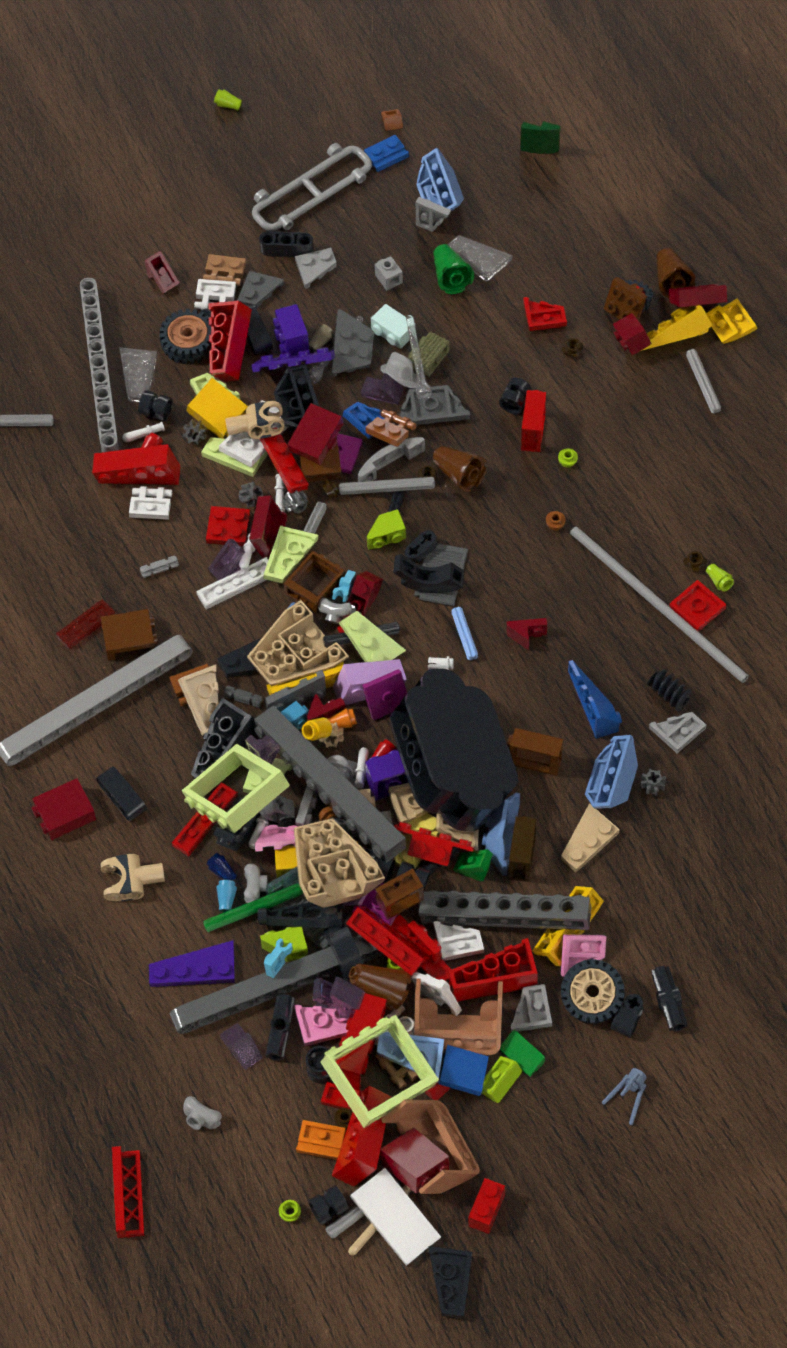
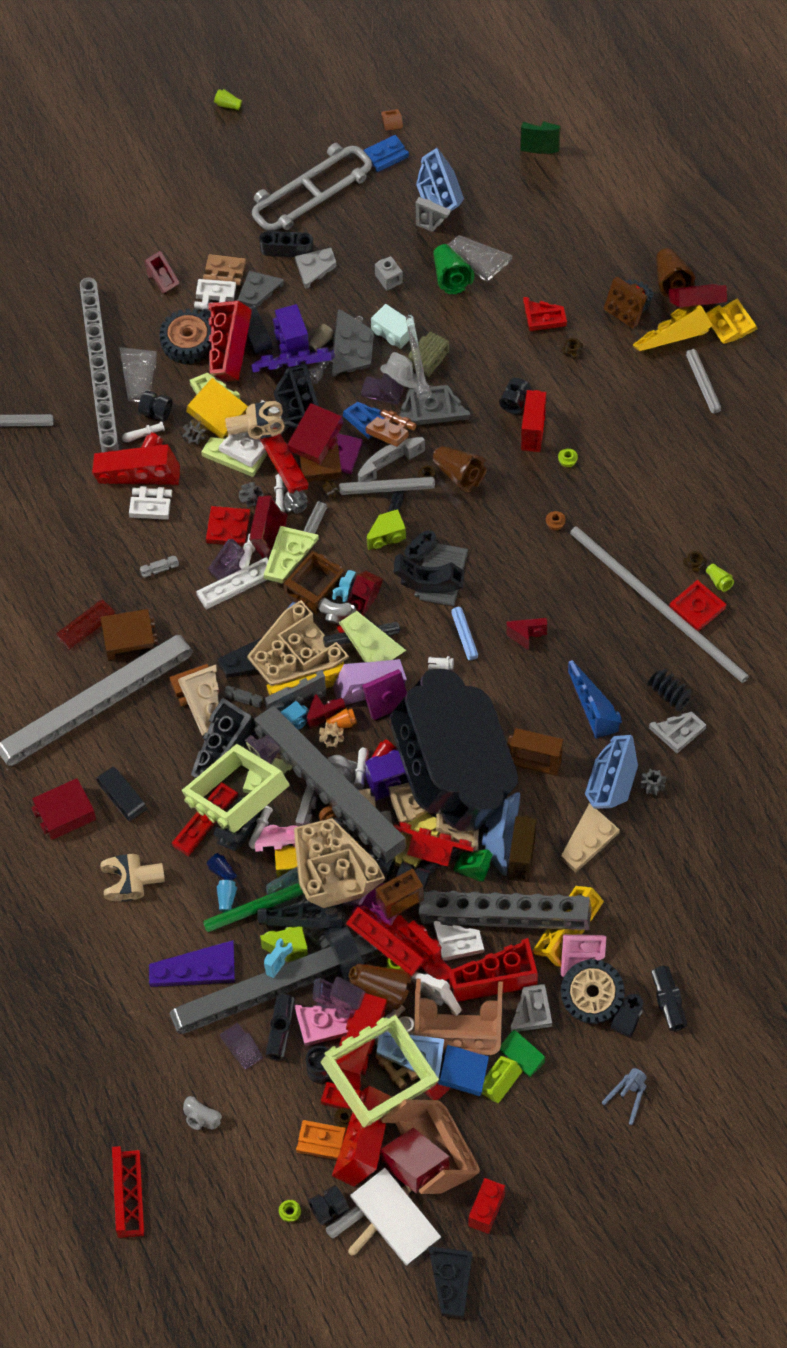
light grey piece [244,864,267,903] -> none
dark grey piece [260,795,296,826] -> none
yellow brick [302,717,332,741] -> none
dark red brick [613,313,652,355] -> none

